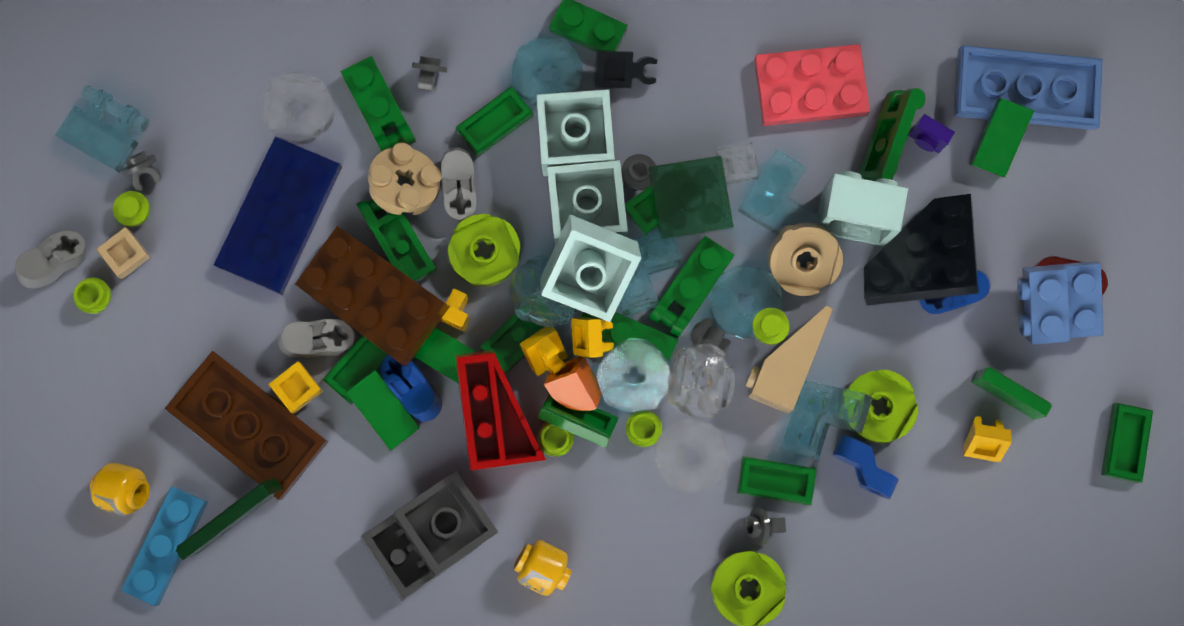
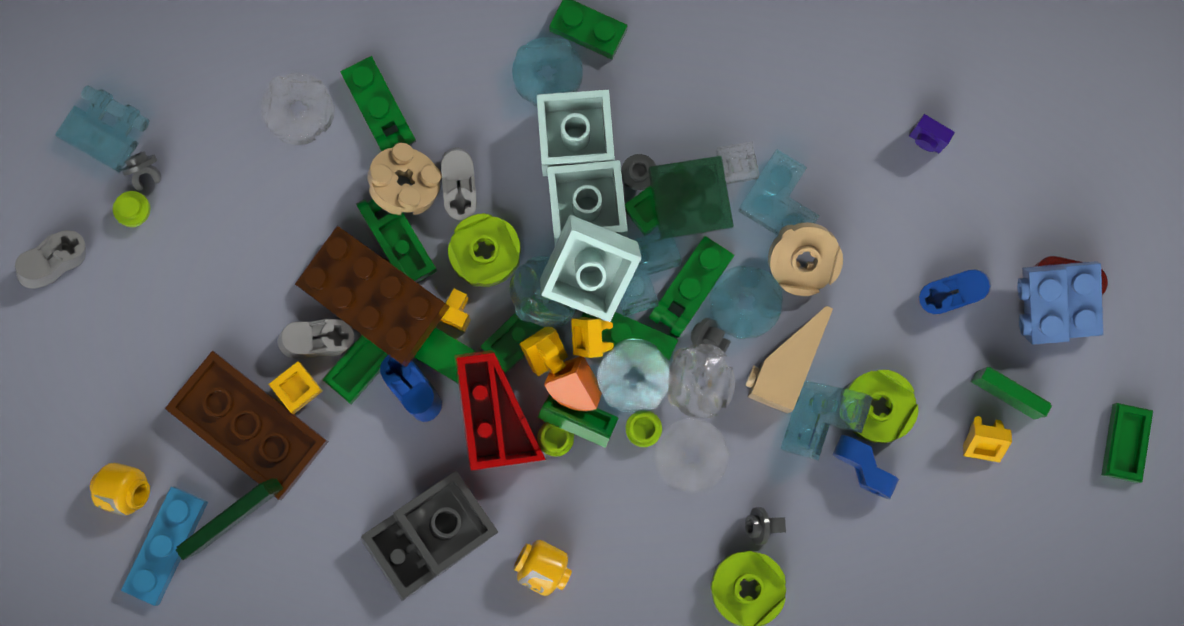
lime plate [73,277,112,314] -> none
tan plate [96,227,151,279] -> none
clear blue plate [214,137,342,295] -> none
green tile [346,370,420,451] -> none
dark grey plate [412,56,447,91] -> none
green tile [455,86,534,158] -> none
black plate [594,50,657,88] -> none
green tile [737,456,817,506] -> none
lime plate [752,308,790,345] -> none
coral plate [754,44,870,127] -> none
light aqua brick [816,171,908,247] -> none
green plate [859,88,925,182] -> none
black plate [864,194,979,306] -> none
medium blue plate [955,45,1103,130] -> none
green tile [969,97,1035,178] -> none

